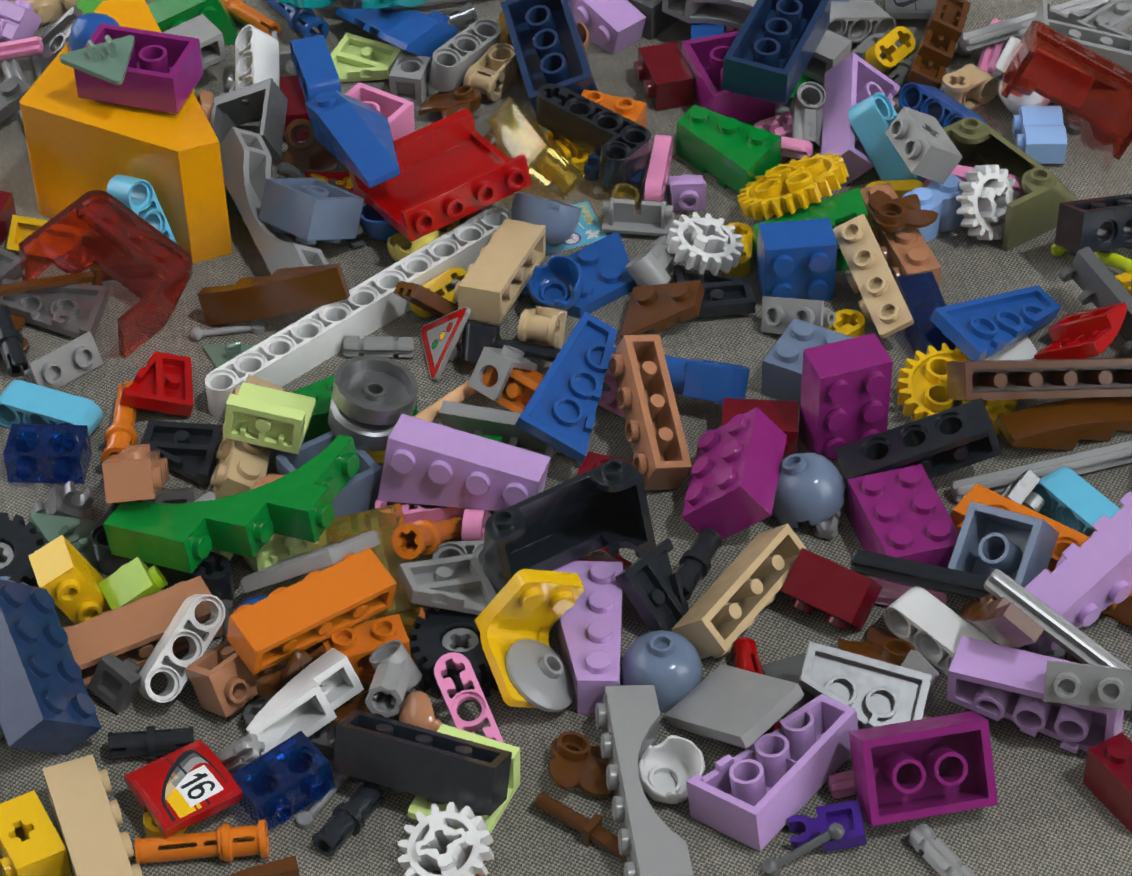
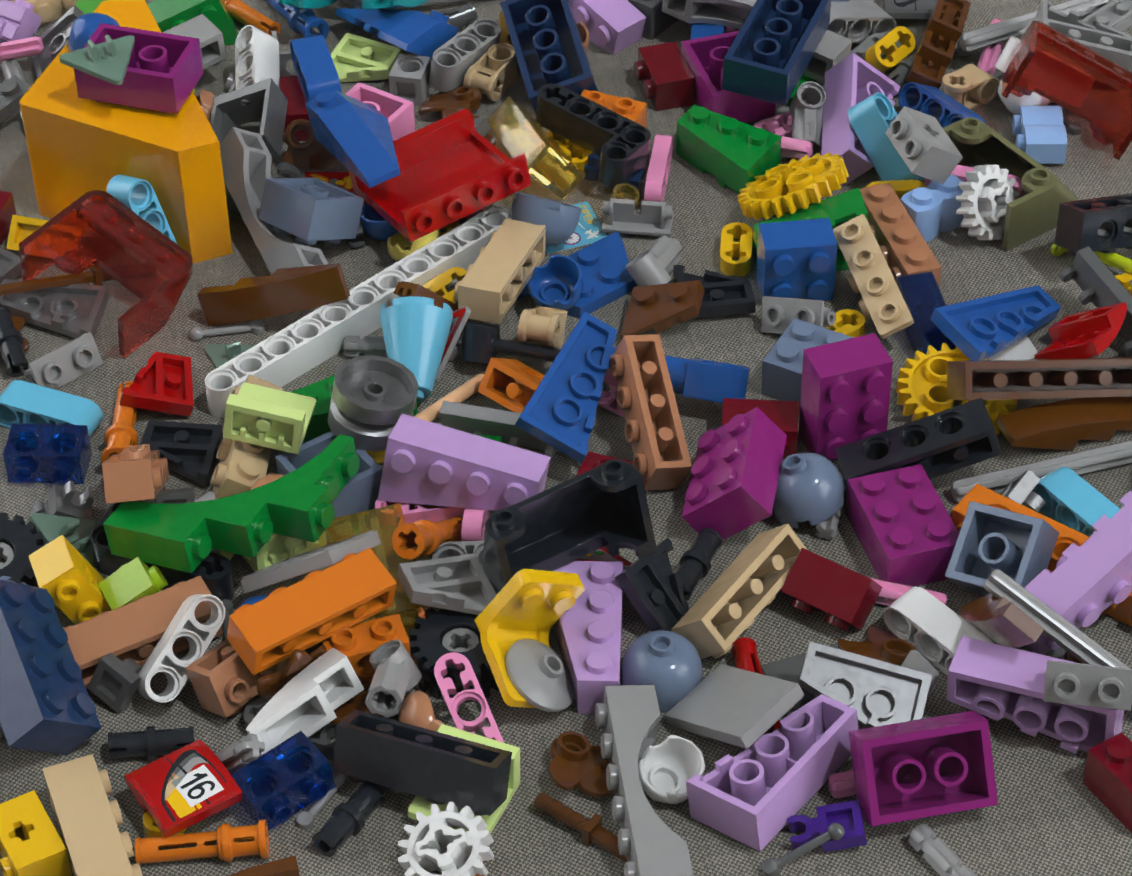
light grey bracket [469,345,538,400] -> none
white gear [666,212,744,276] -> none
lavender bracket [668,174,706,212] -> none
black axle [850,549,991,599] -> none
reddish brown plate [868,190,938,233] -> none
none -> medium azure cone [379,296,453,403]

